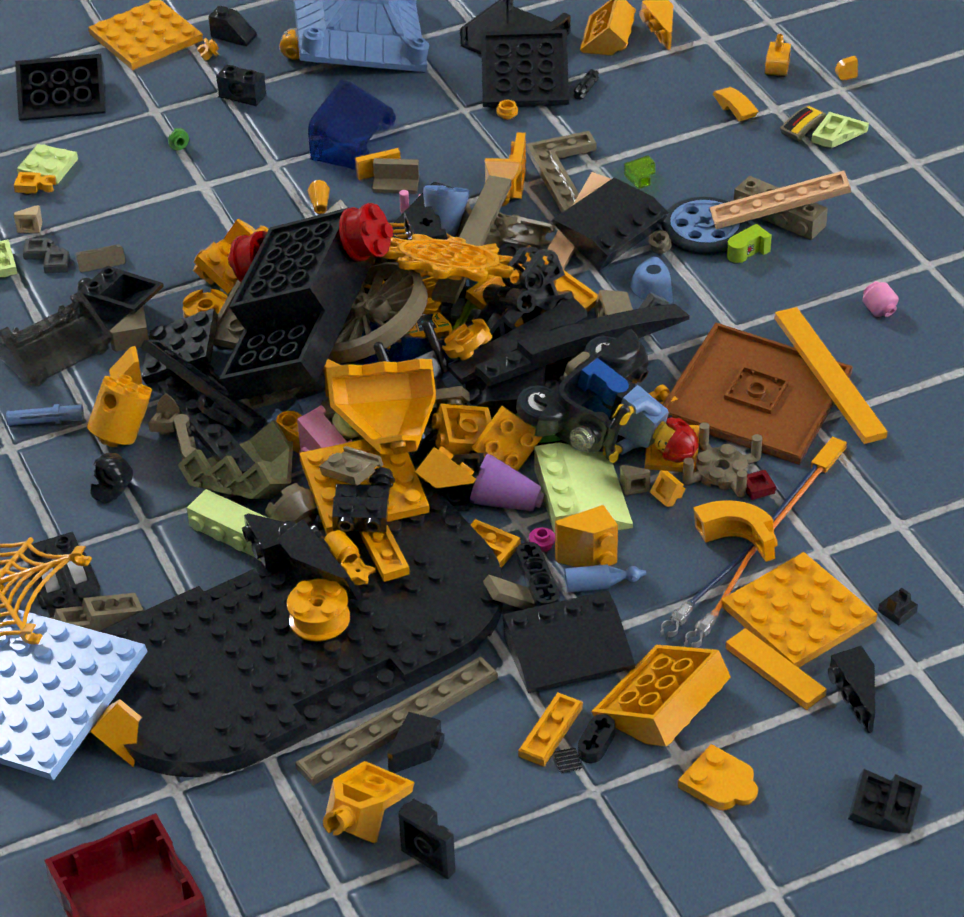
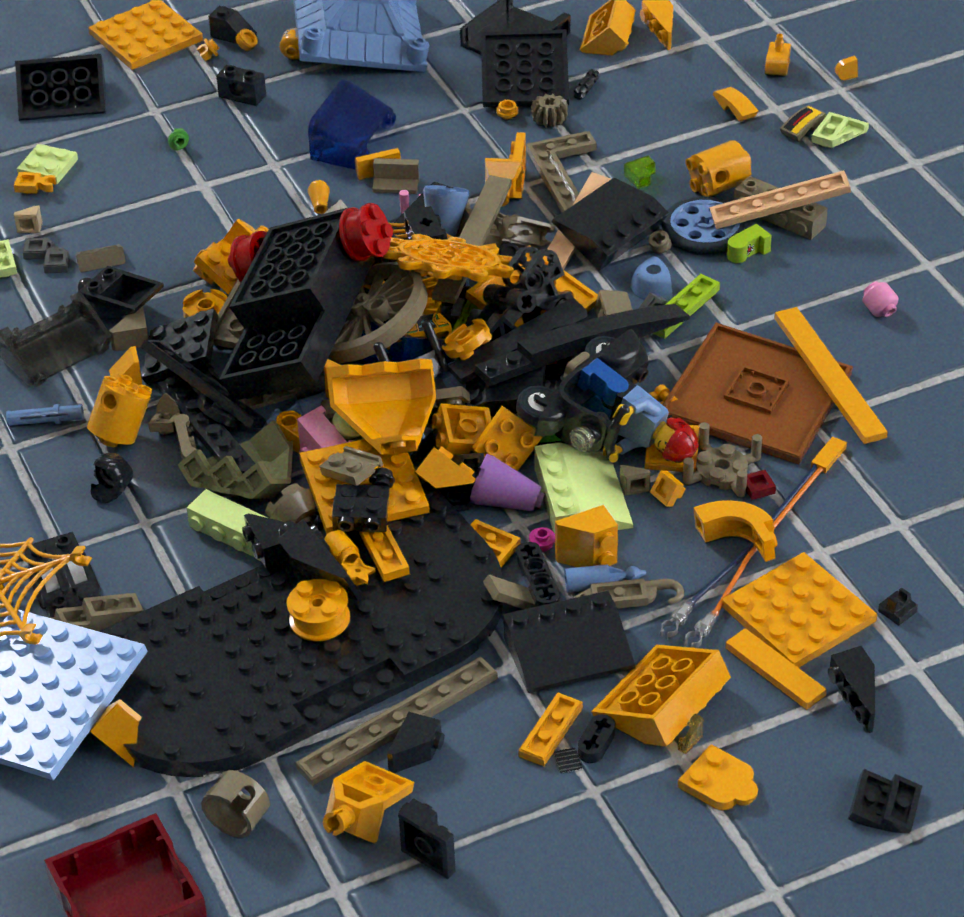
none -> dark tan piece [201,770,270,838]
none -> light orange tile [236,29,258,51]
none -> dark tan gear [531,94,568,128]
none -> dark tan plate [575,579,685,609]
none -> lime plate [653,274,720,339]
none -> clear yellow tile [678,713,704,754]
none -> light orange cylinder [685,140,751,197]

